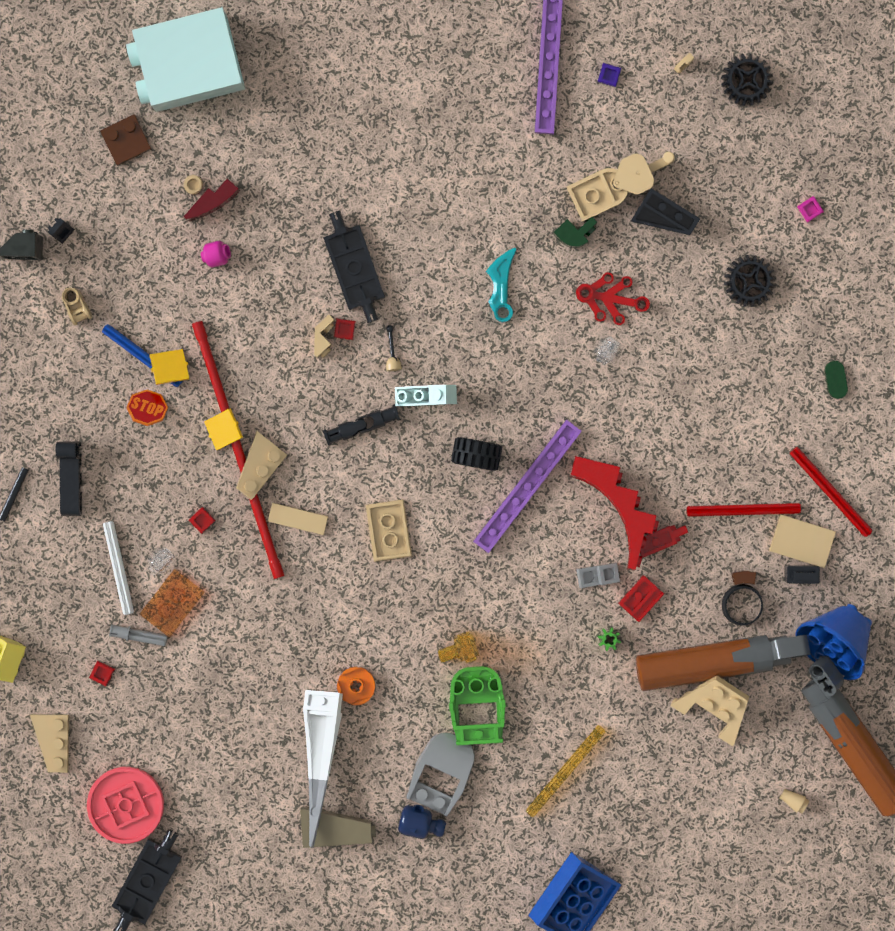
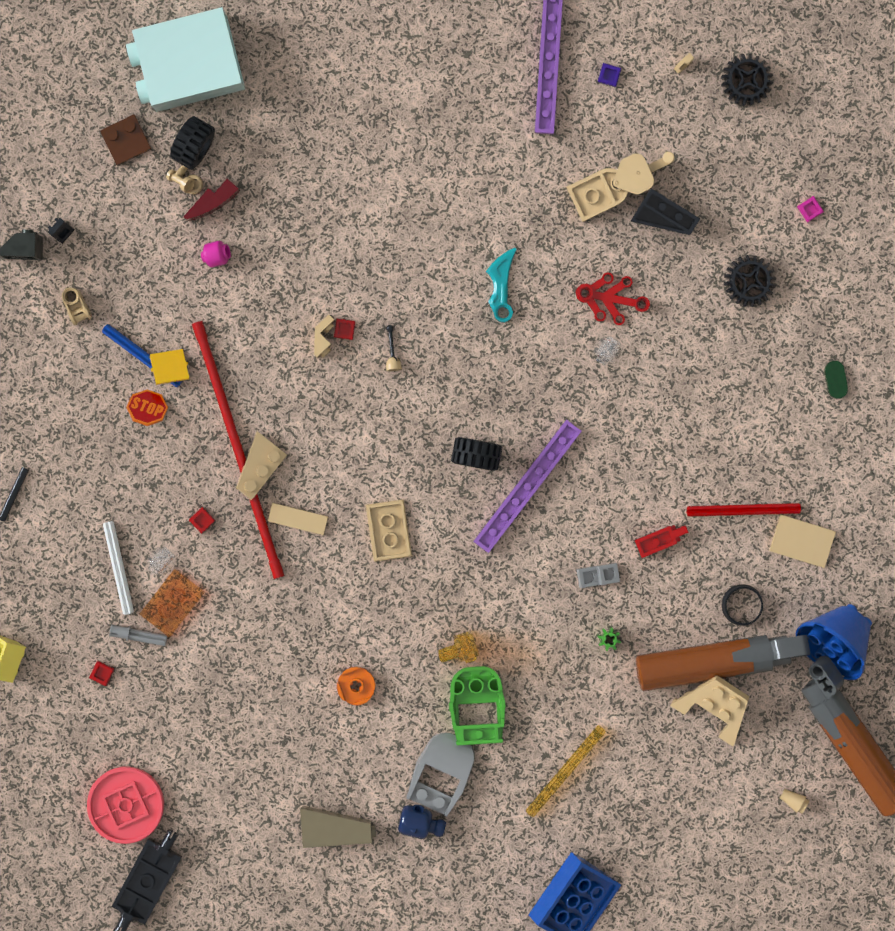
tan wing [30,714,69,773] -> none
black beam [55,441,82,516] -> none
yellow piece [204,408,243,450] -> none
white plate [303,690,343,848] -> none
black plate [323,210,385,323] -> none
black piece [323,404,401,446] -> none
light aqua slope [395,385,457,406] -> none
dark green brick [553,217,597,248] -> none
red arch [570,456,659,571] -> none
red plate [618,575,664,622] -> none
reddish brown piece [731,570,756,585] -> none
black piece [784,565,820,584] -> none
red axle [790,447,873,537] -> none
none -> tan piece [166,166,195,193]
none -> black tyre [170,116,215,170]

